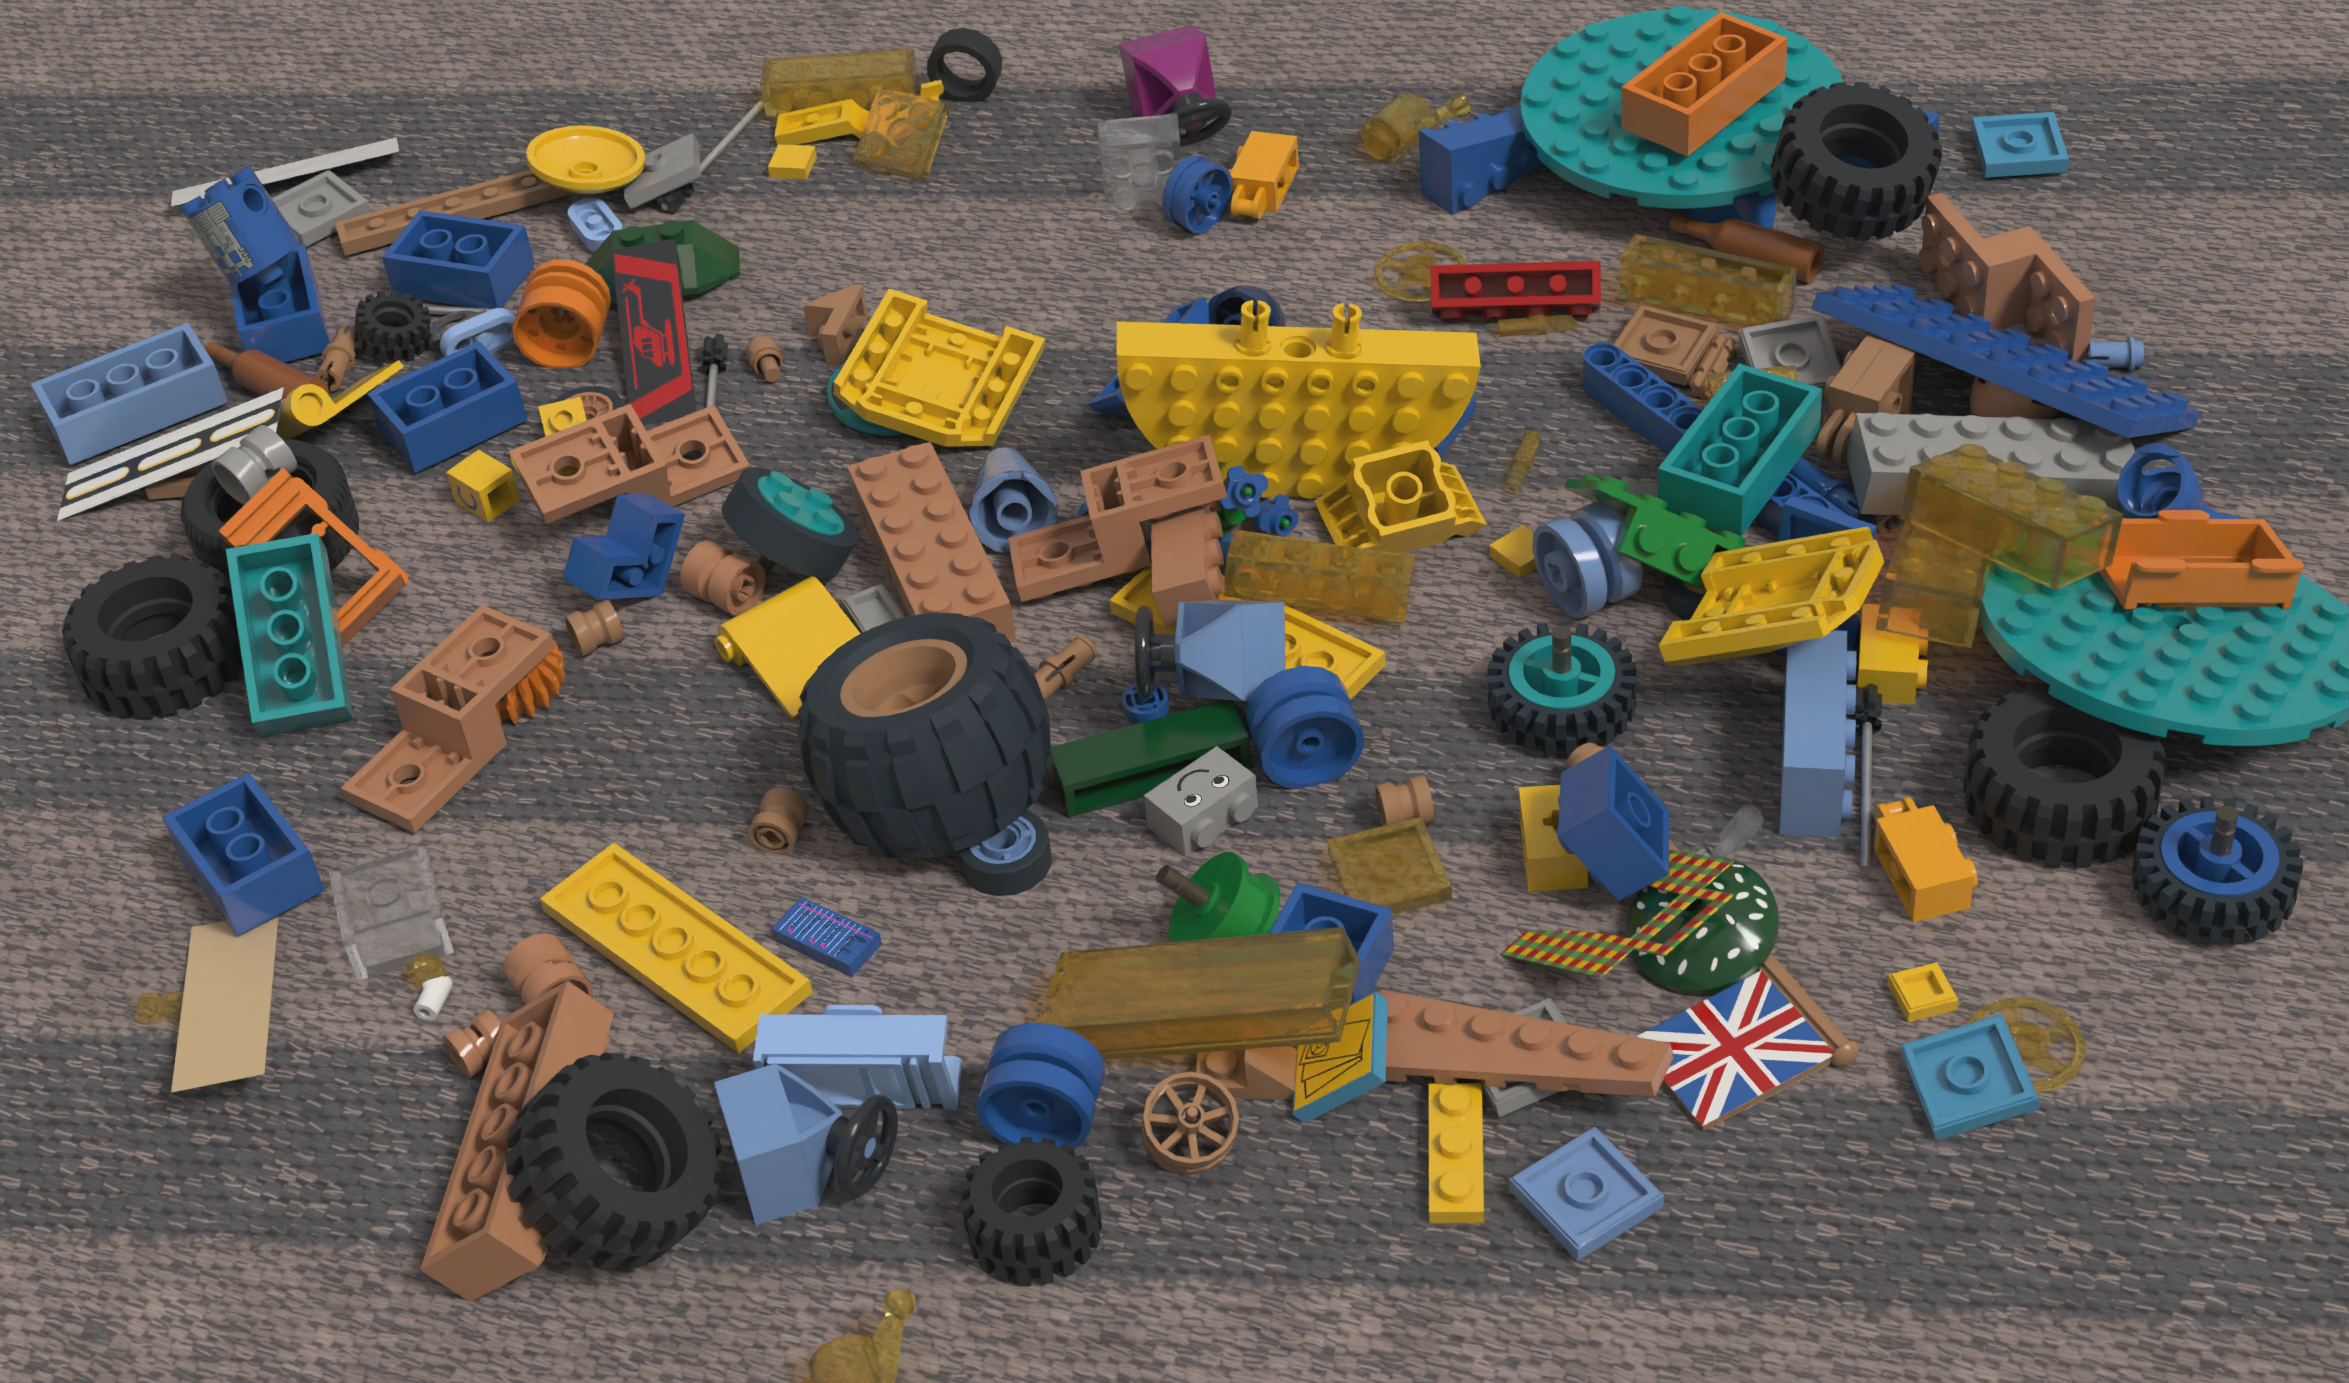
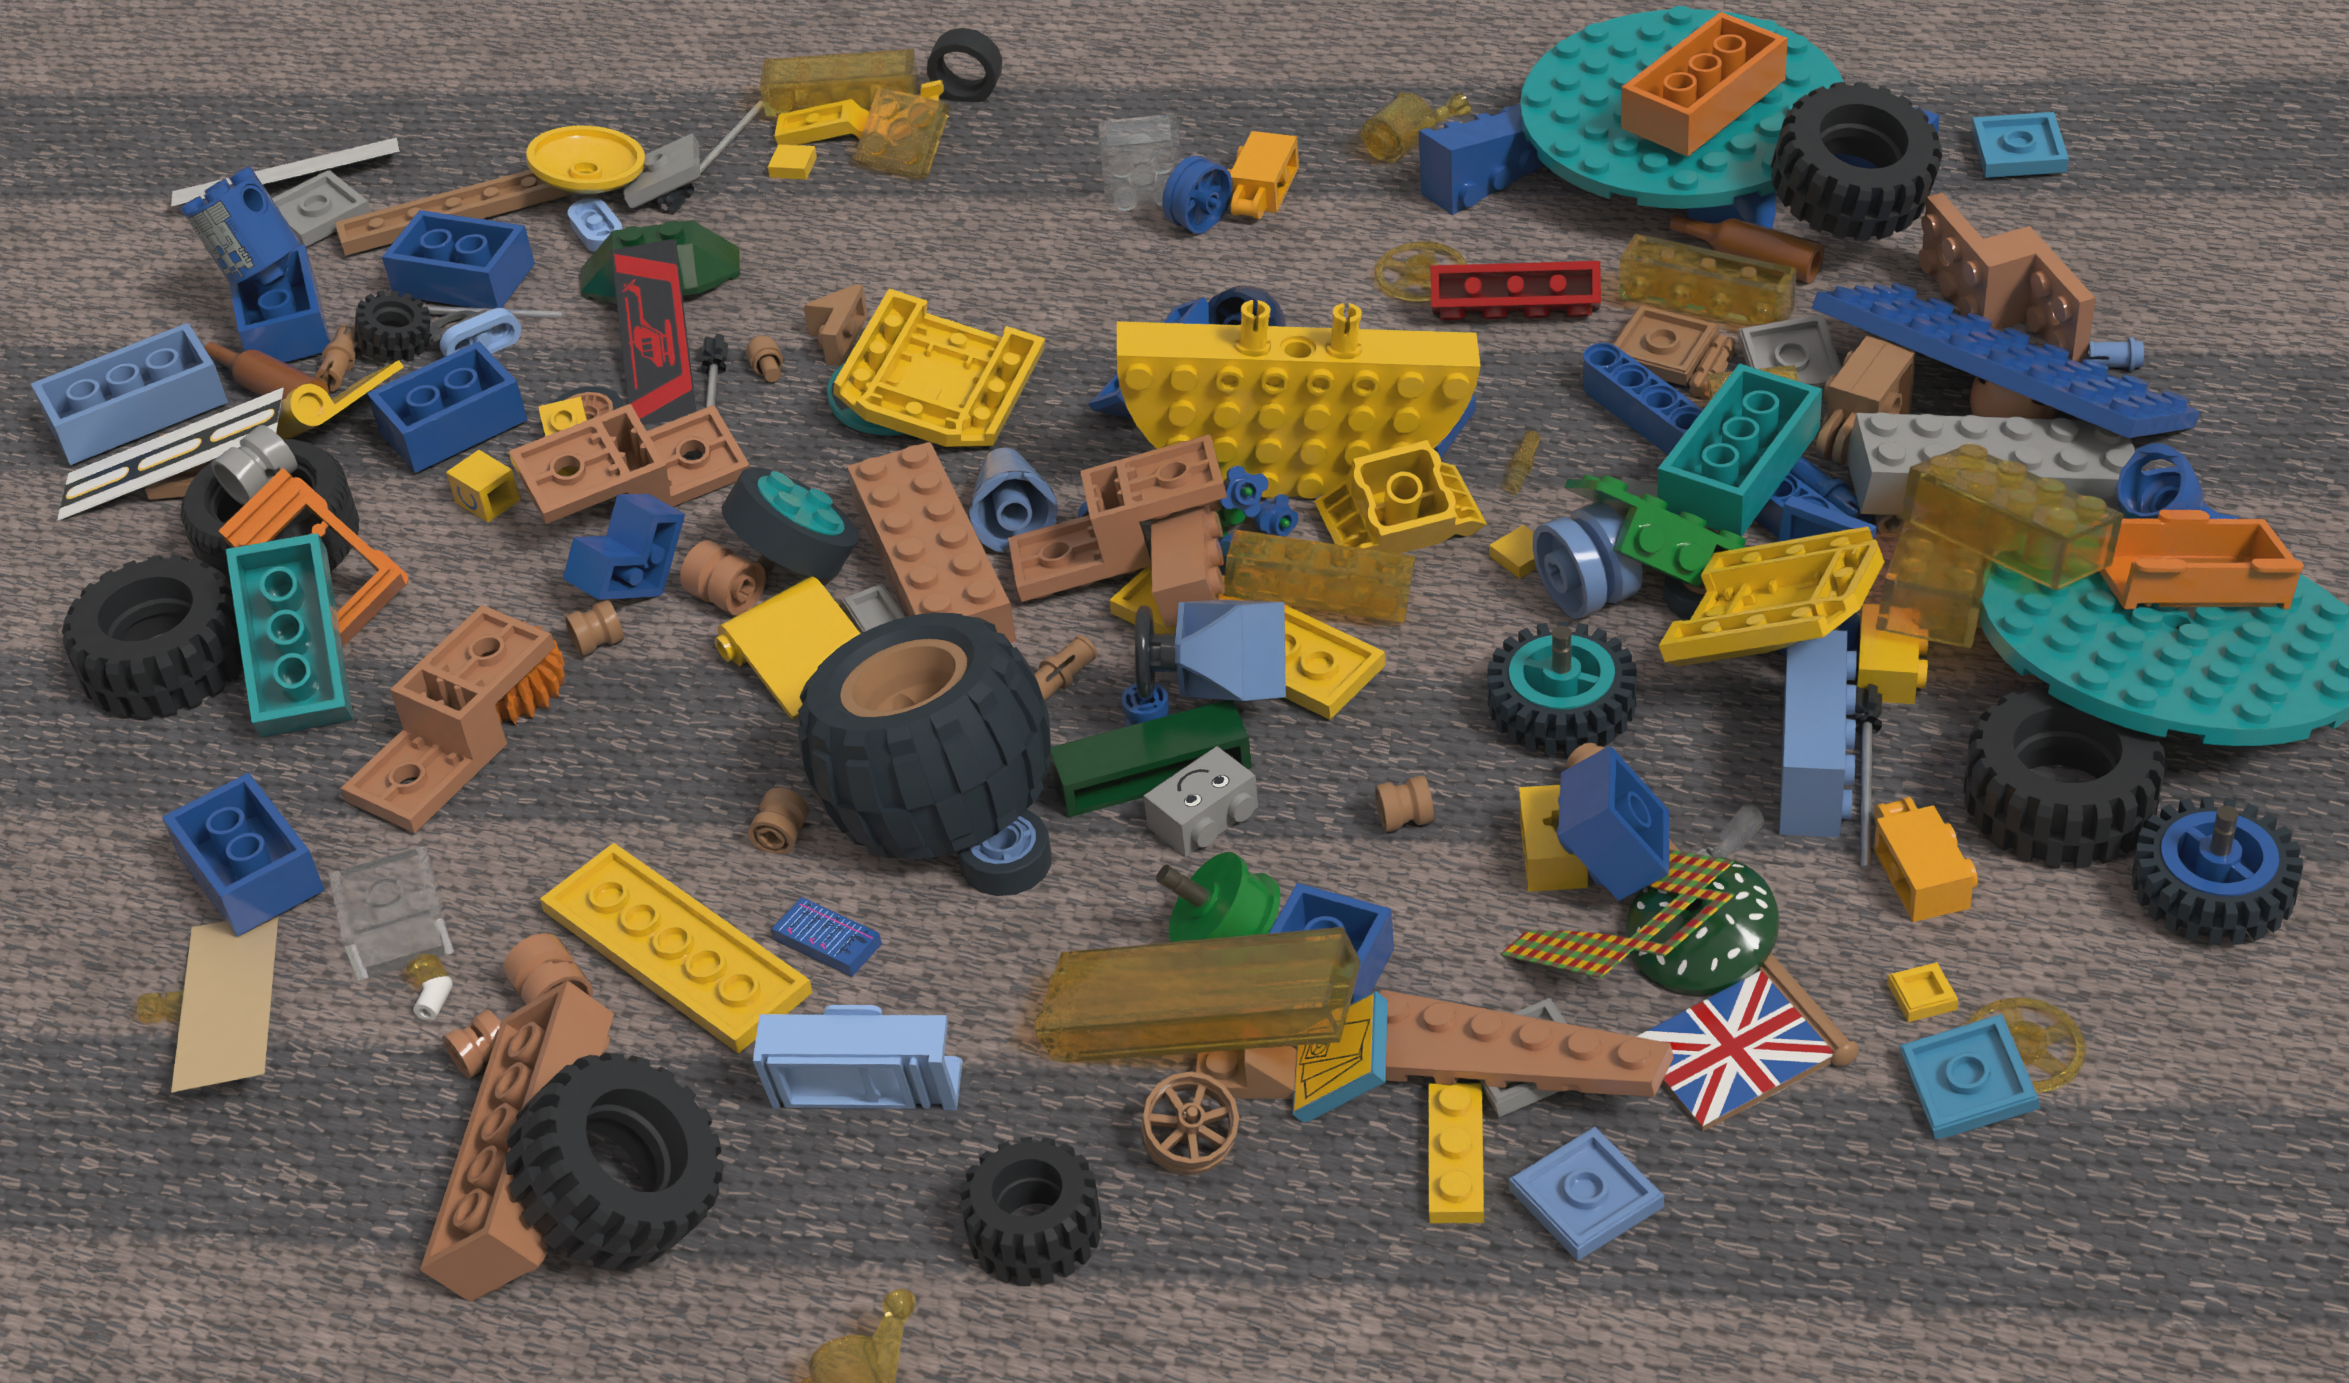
orange wheel [512,259,611,368] -> none
medium blue piece [714,1063,898,1225] -> none
blue wheel [976,1022,1105,1149] -> none
magenta piece [1119,25,1232,146] -> none
blue wheel [1245,666,1364,789] -> none
clear yellow plate [1327,817,1452,914] -> none
clear yellow piece [1497,315,1580,337] -> none

